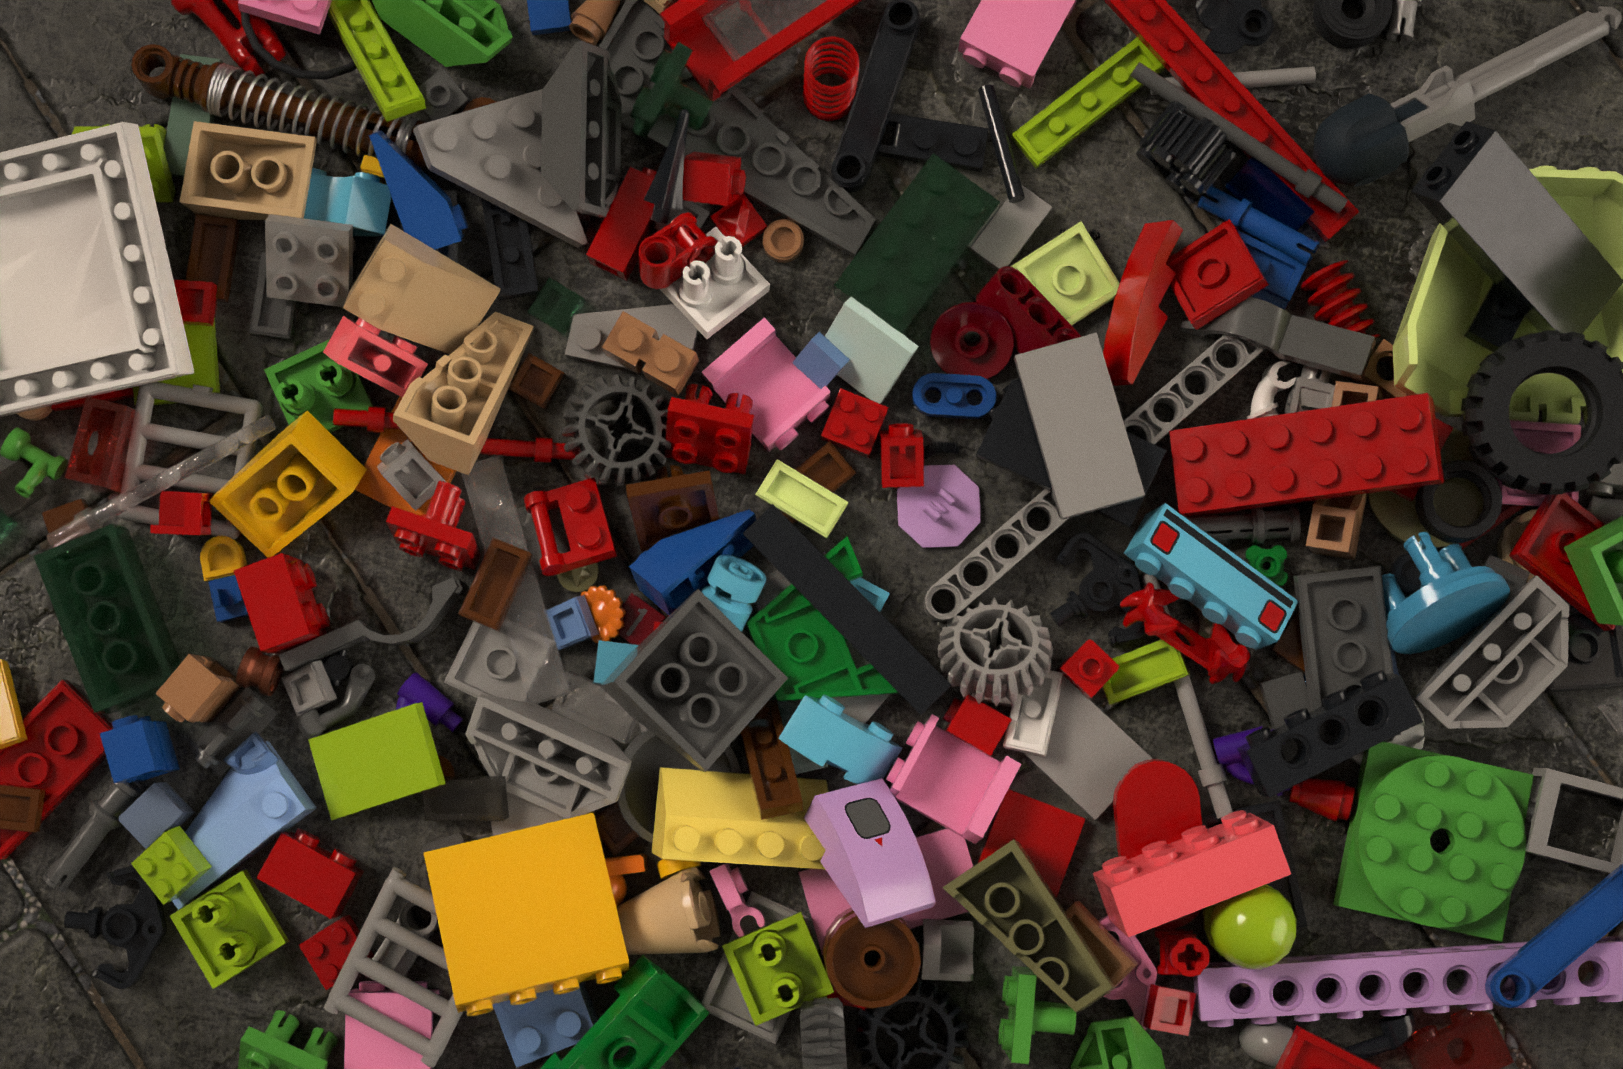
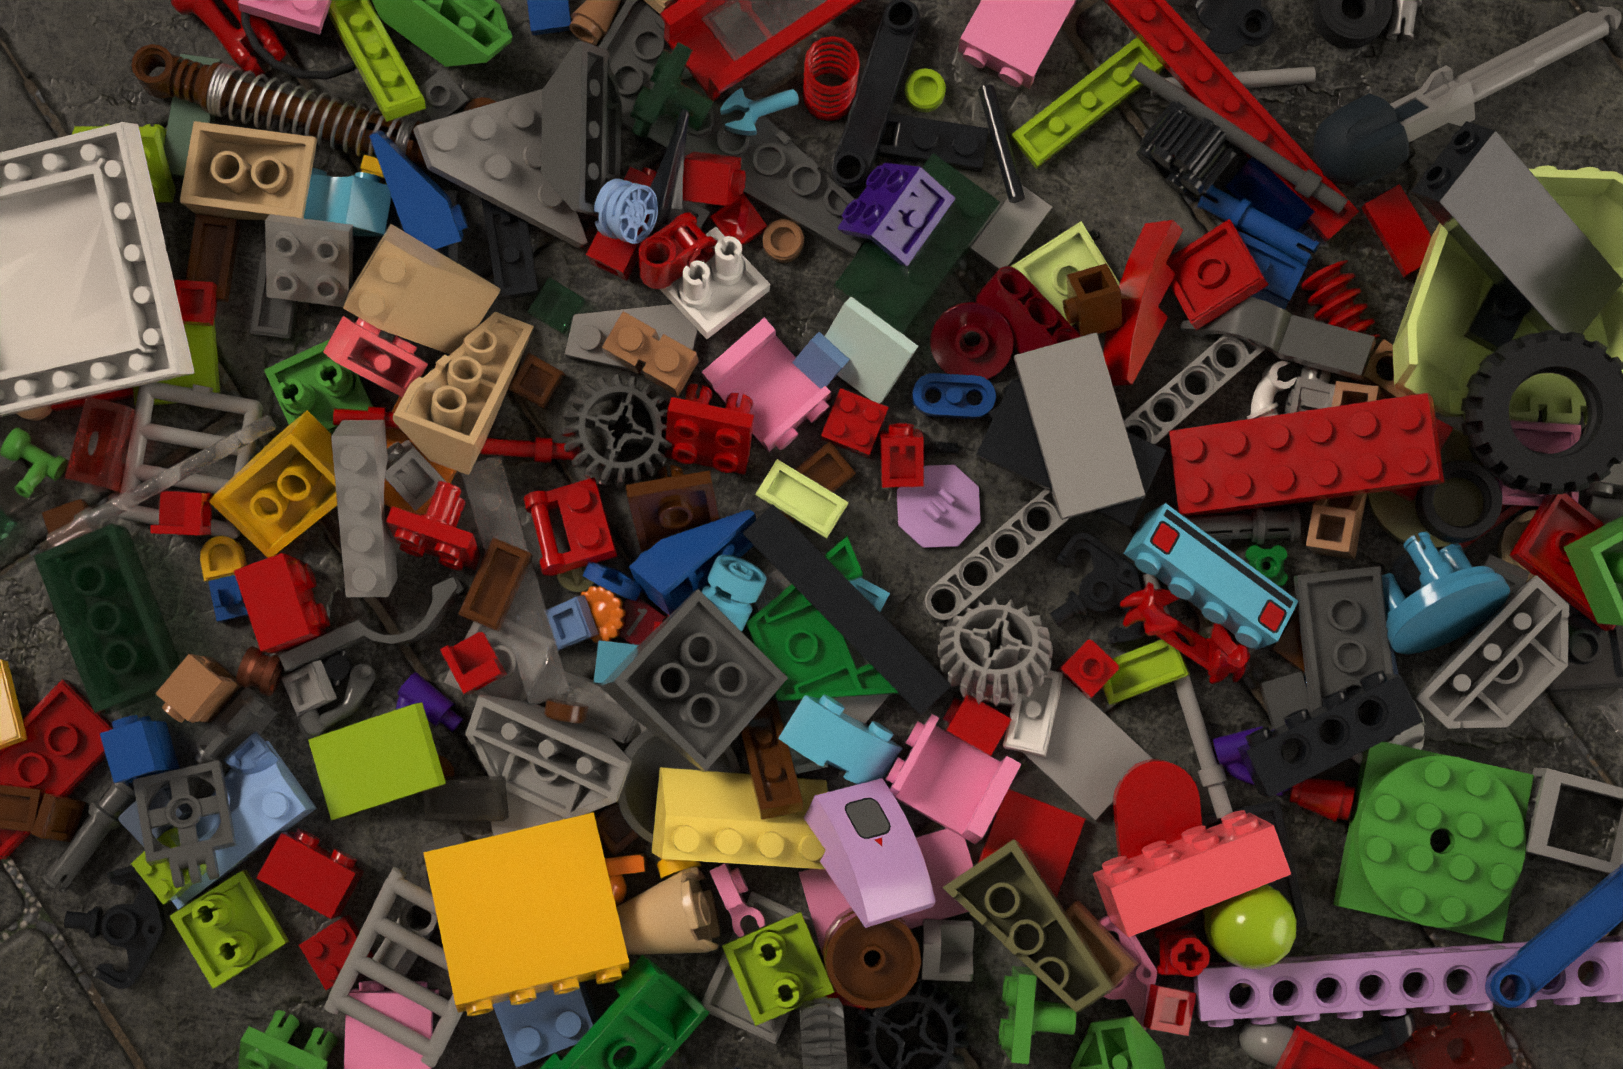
none -> reddish brown tile [31,793,86,842]
none -> dark grey piece [133,760,236,888]
none -> light grey arch [331,420,398,597]
none -> red panel [440,632,507,695]
none -> reddish brown tile [544,699,589,723]
none -> blue tile [583,562,642,601]
none -> light blue wheel [594,179,658,244]
none -> medium azure bar [720,88,799,136]
none -> dark purple bracket [838,163,956,266]
none -> lime tile [904,68,946,112]
none -> reddish brown brick [1063,263,1123,336]
none -> red tile [1361,184,1432,278]

